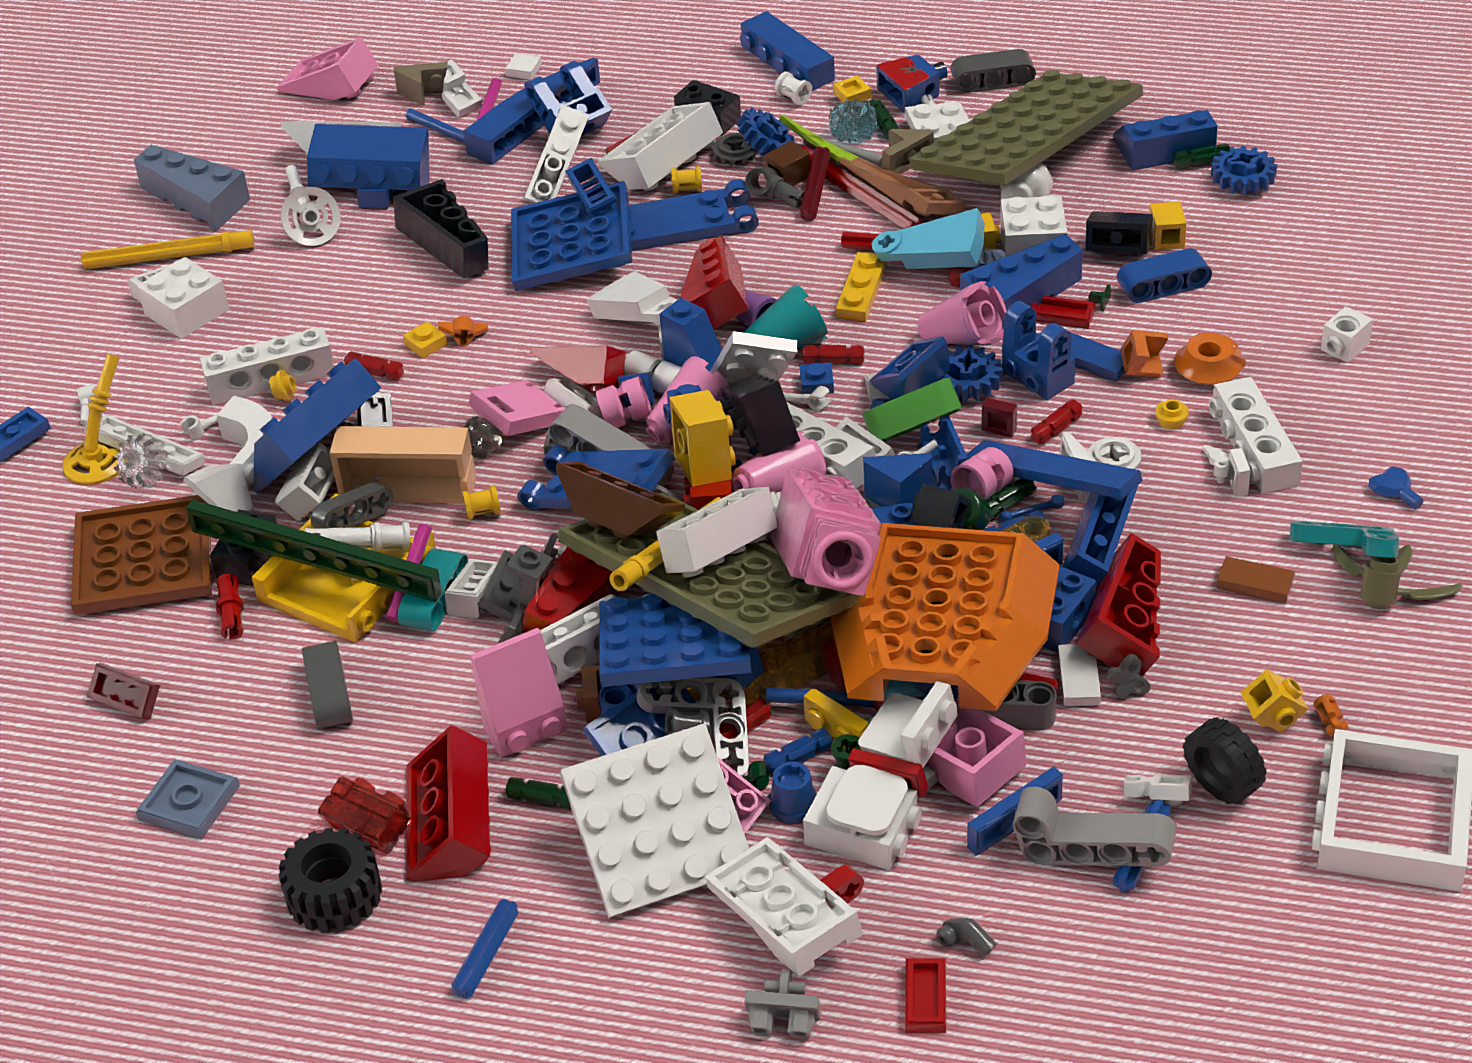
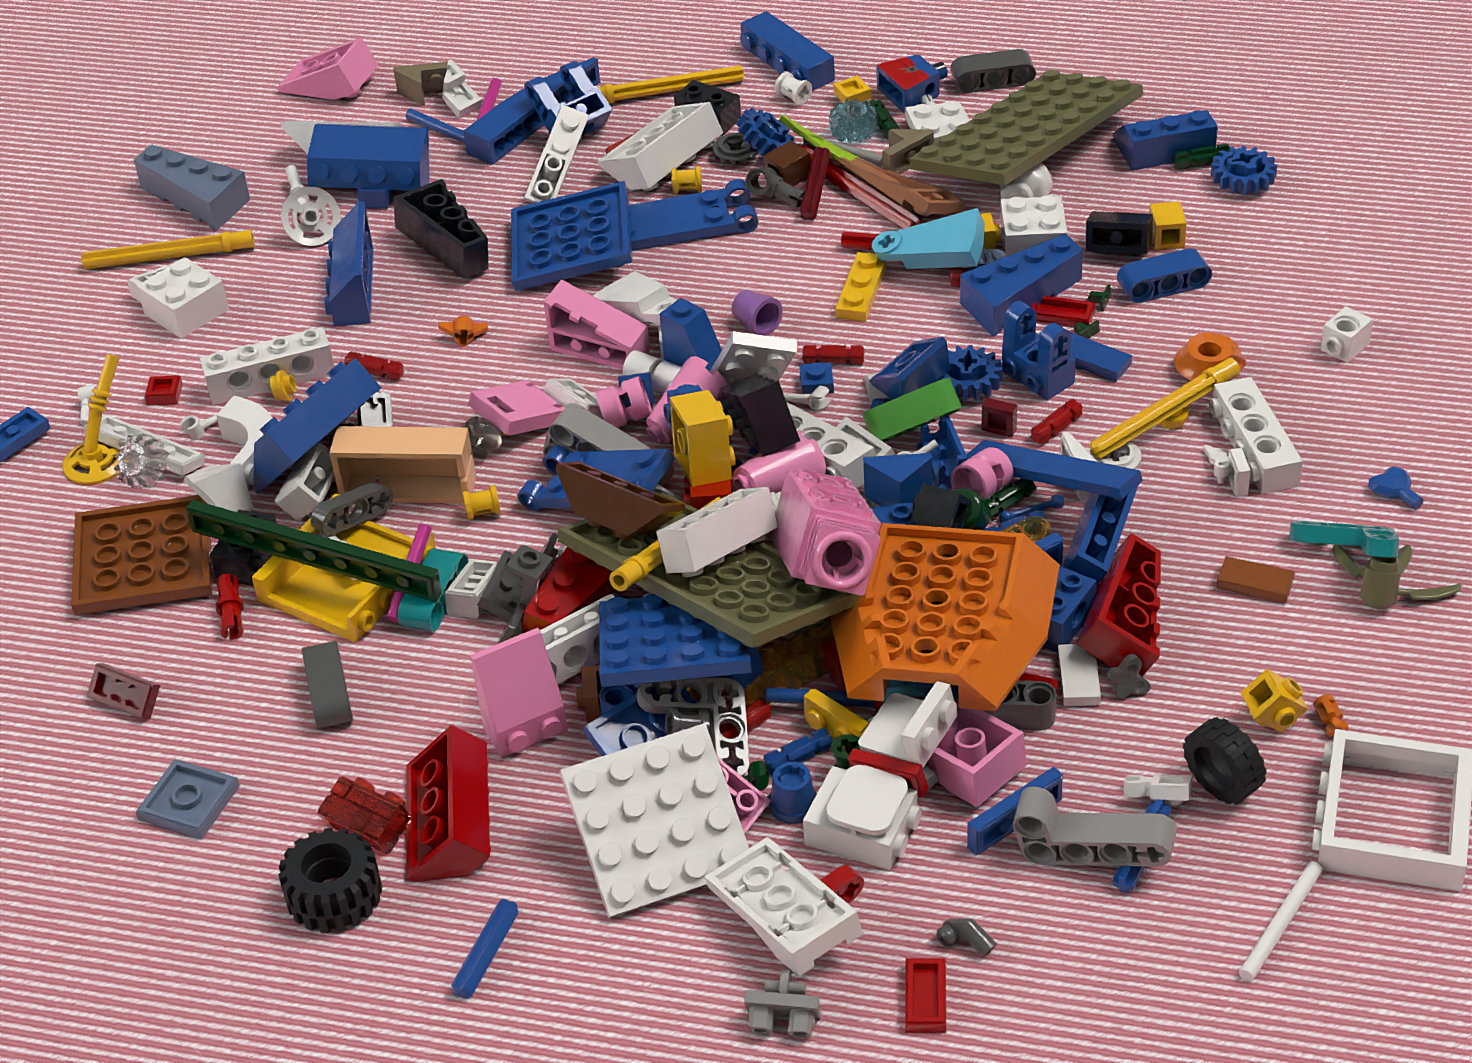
white pin [304,521,410,553] -> none
yellow plate [403,321,448,358] -> none
white tile [505,53,542,80] -> none
dark green axle [505,777,572,809] -> none
slope [530,345,626,394] -> none
blue slope [565,158,617,215] -> none
red wedge [680,235,749,330] -> none
teal cone [743,284,828,350] -> none
bright pink cone [918,281,1007,346] -> none
orange panel [1120,330,1168,378] -> none
none -> red tile [144,375,183,406]
none -> blue slope [324,201,374,327]
none -> bright pink wedge [543,279,650,370]
none -> yellow axle [599,66,744,104]
none -> dark green piece [1074,320,1100,339]
none -> yellow axle [1089,358,1240,459]
none -> white bar [1239,861,1323,982]

